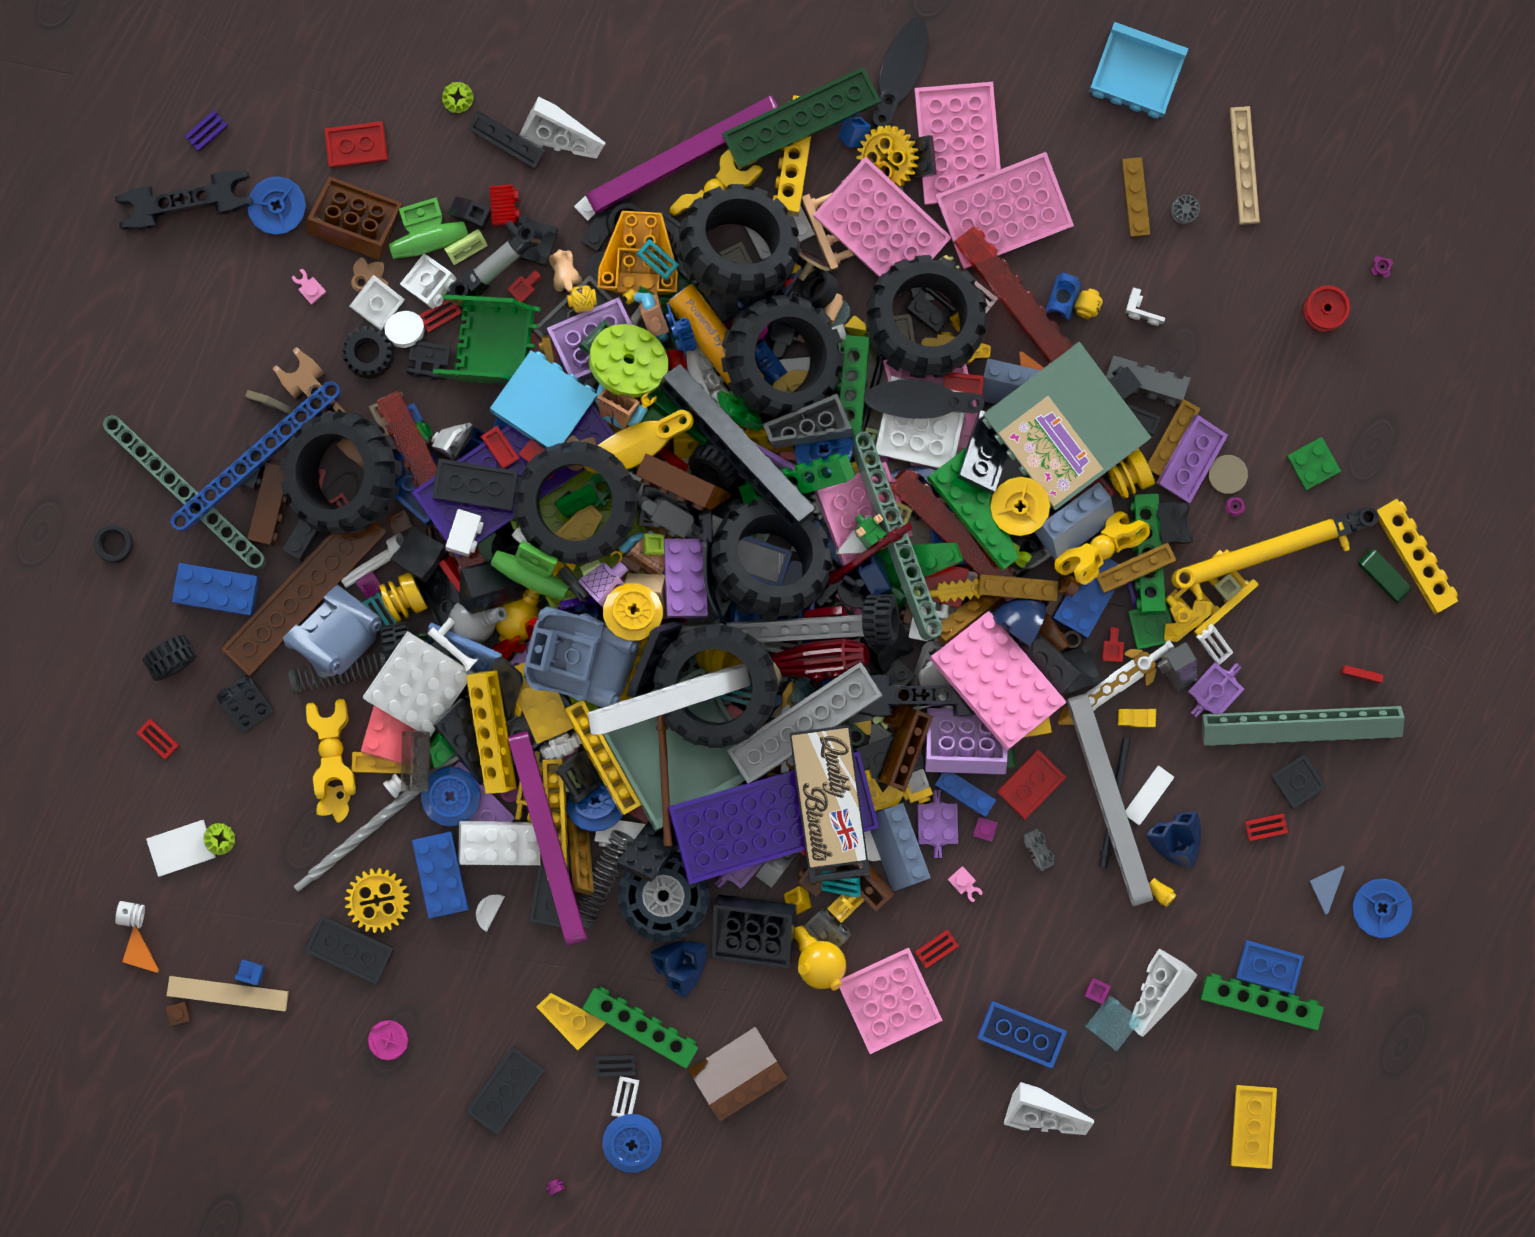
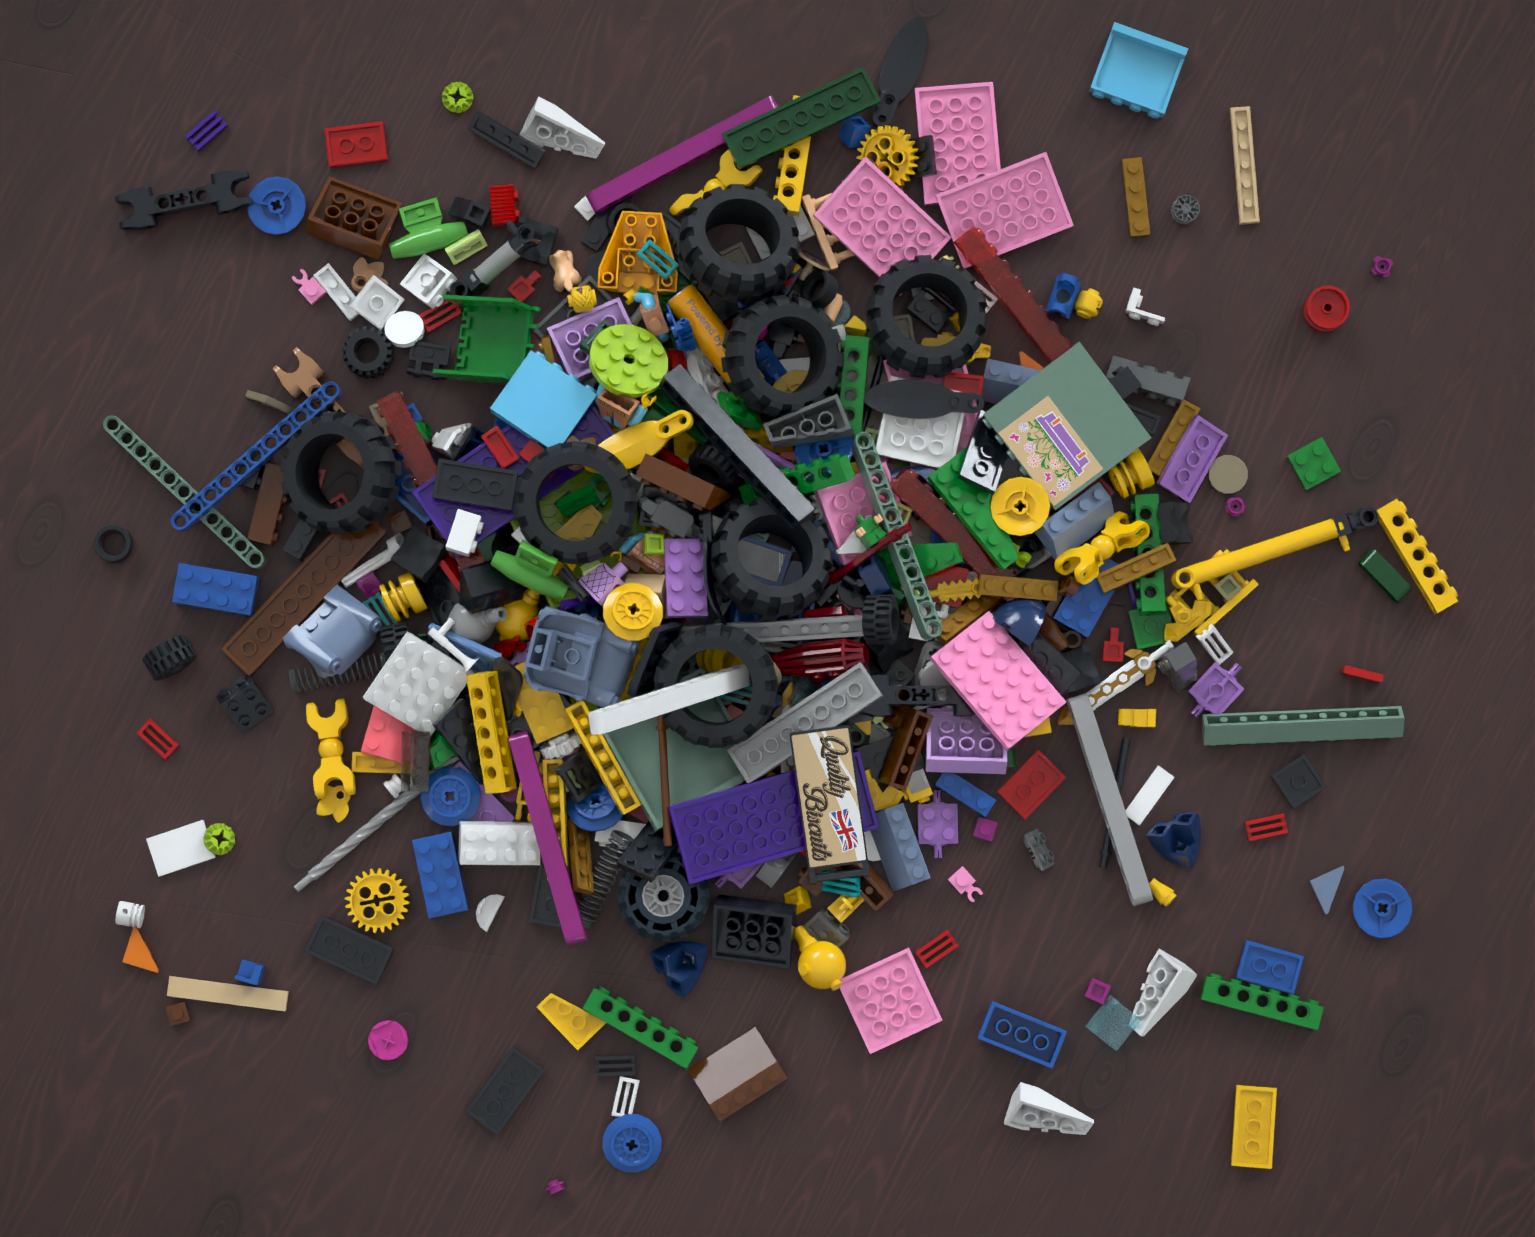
none -> white tile [313,263,360,322]

